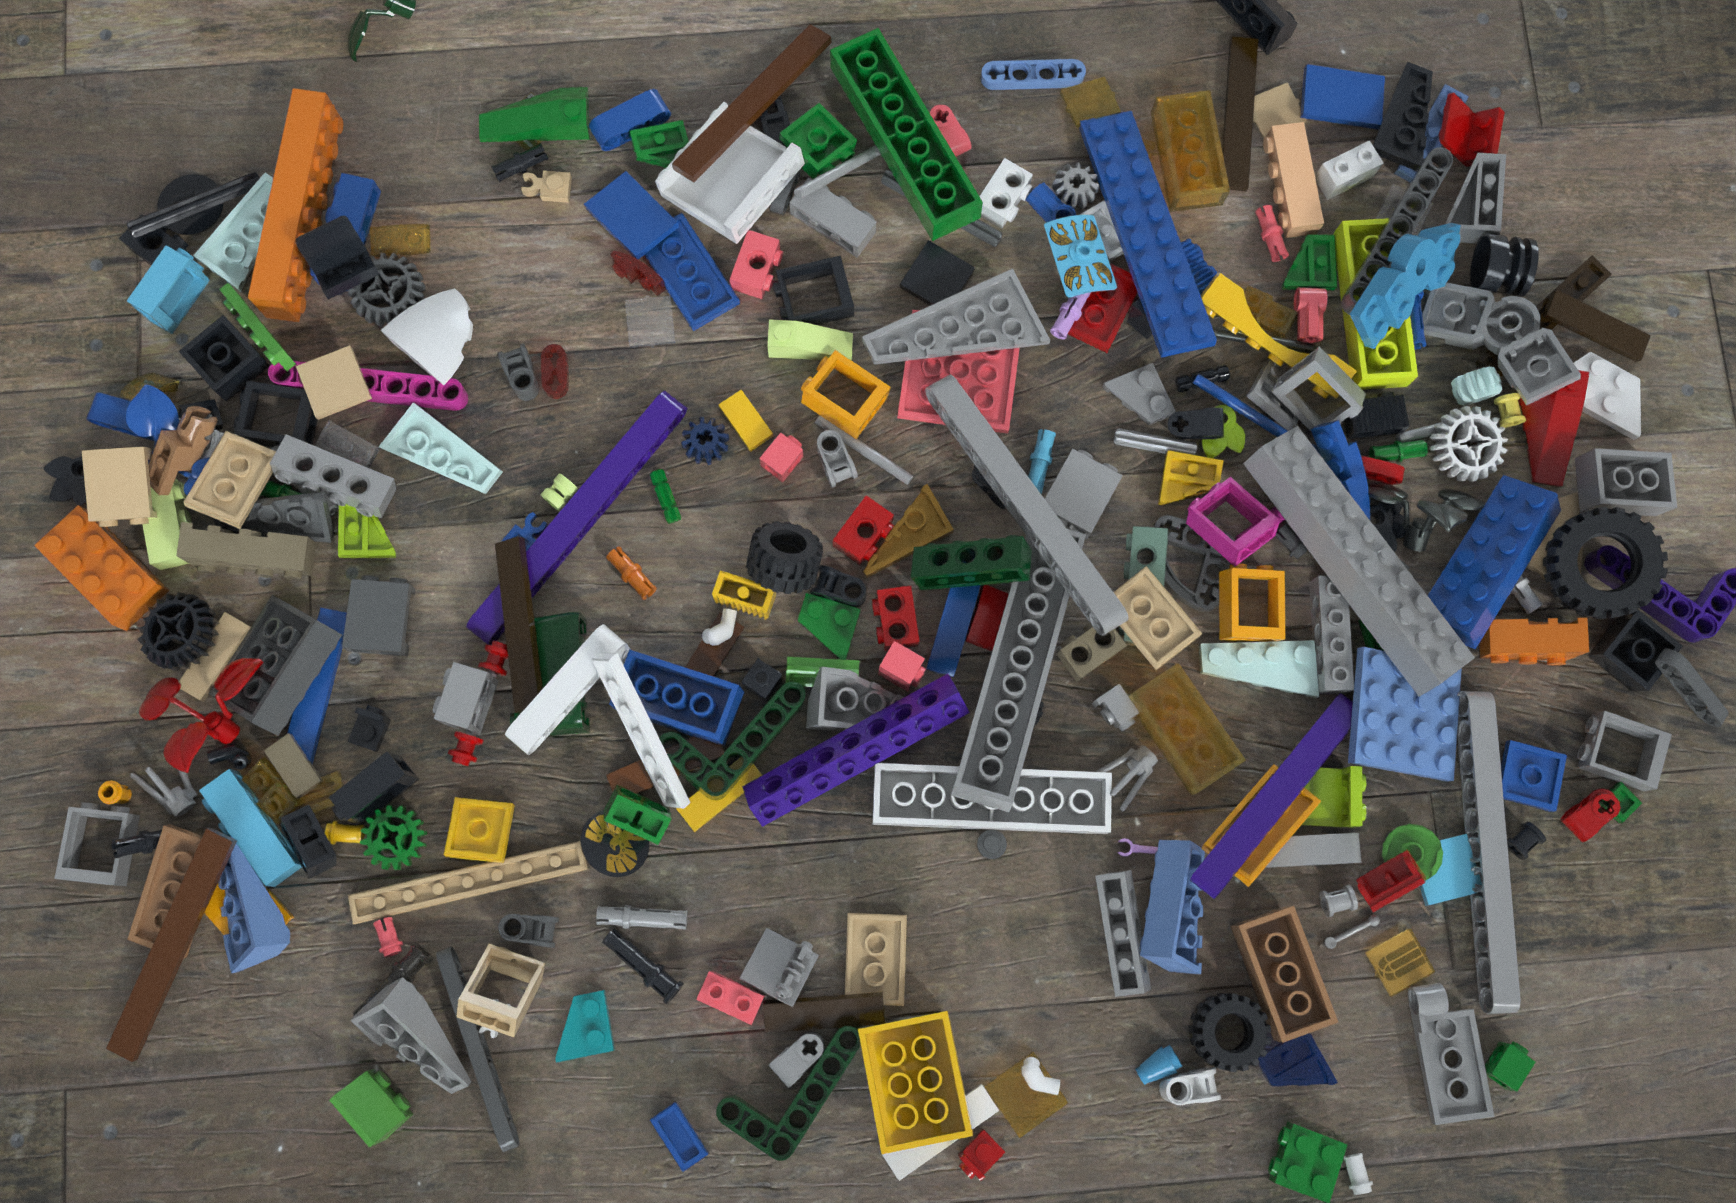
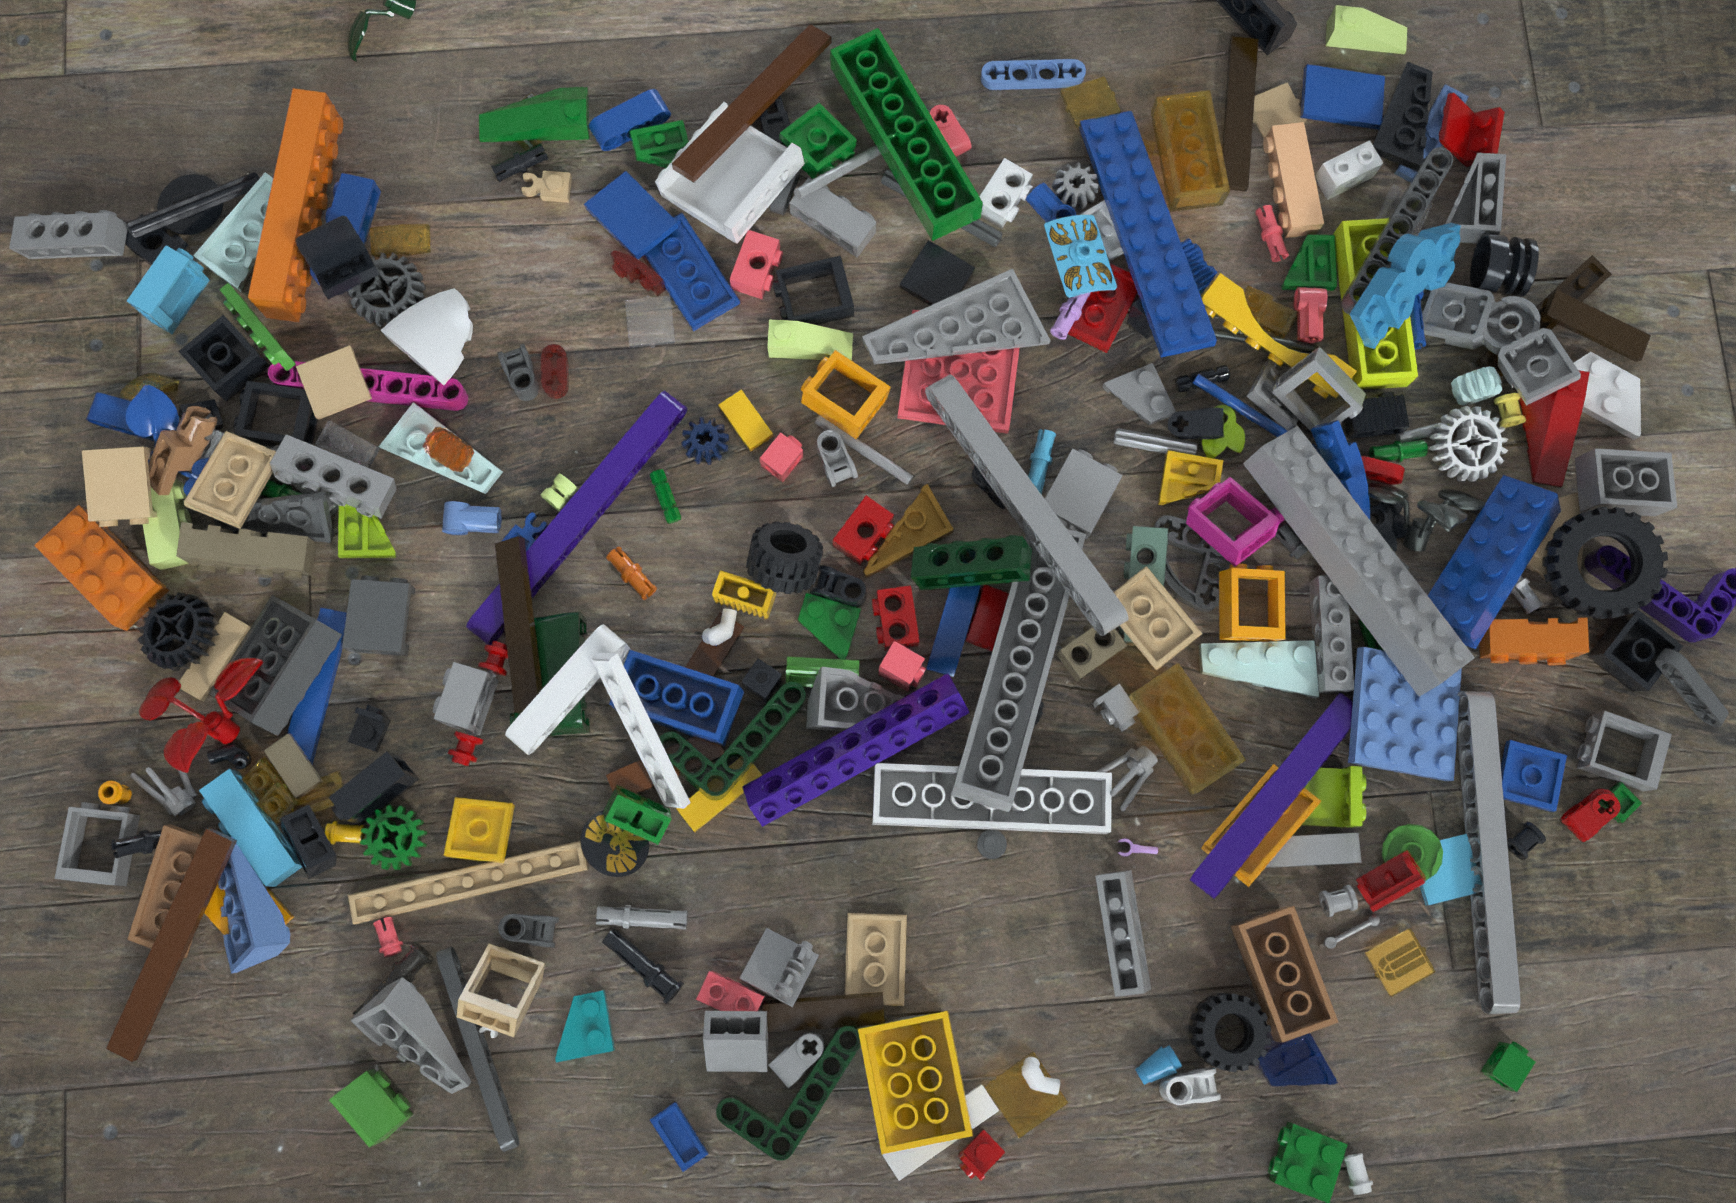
black plate [43,456,87,506] -> none
medium blue wedge [1140,840,1205,974] -> none
light grey hinge [1408,983,1495,1125] -> none
none -> light grey brick [9,210,127,259]
none -> clear orange gear [423,427,475,472]
none -> medium blue piece [442,501,502,535]
none -> light grey brick [703,1011,768,1072]
none -> yellowish green slope [1325,5,1407,54]

